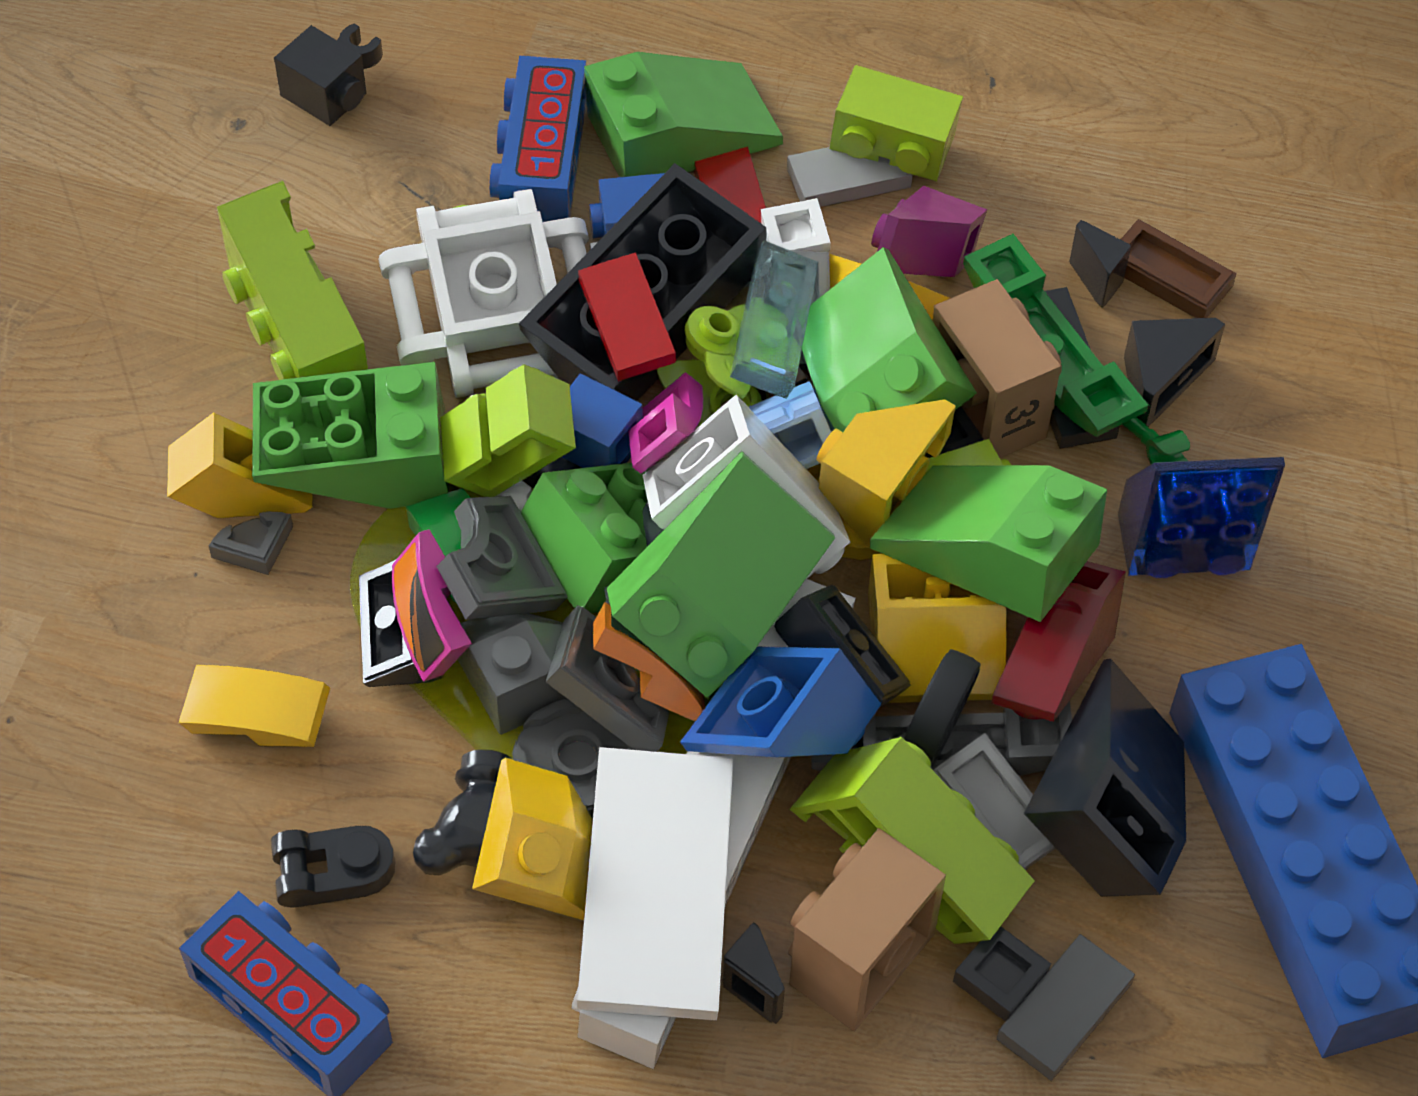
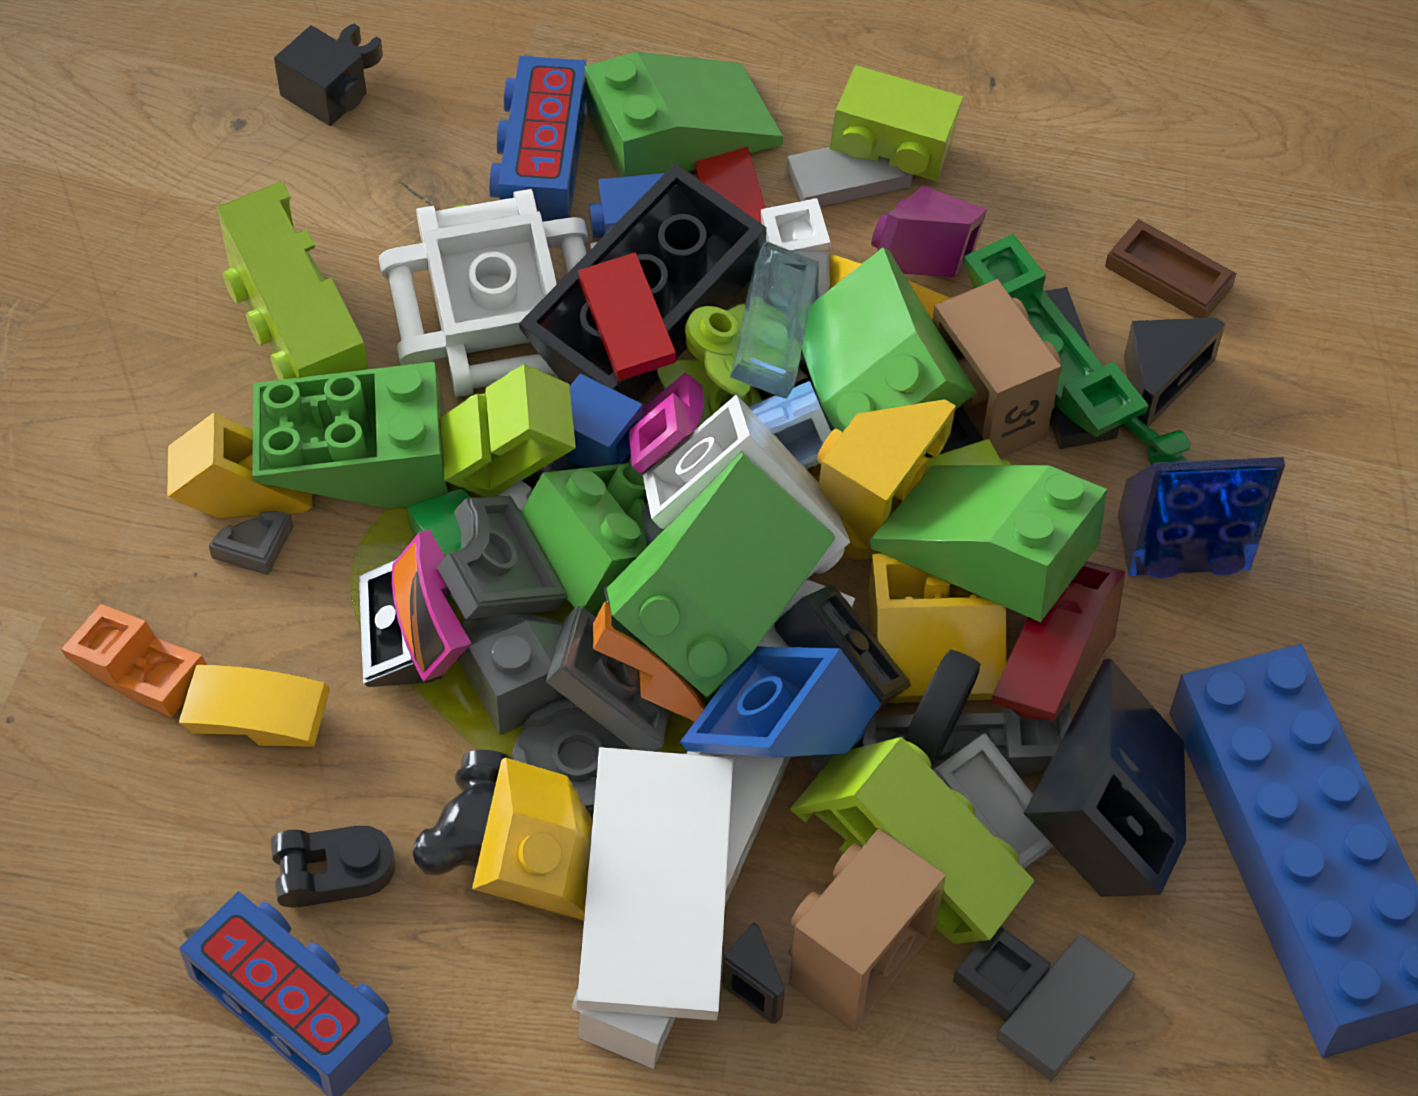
black slope [1069,220,1131,307] -> none
none -> orange slope [61,604,207,718]

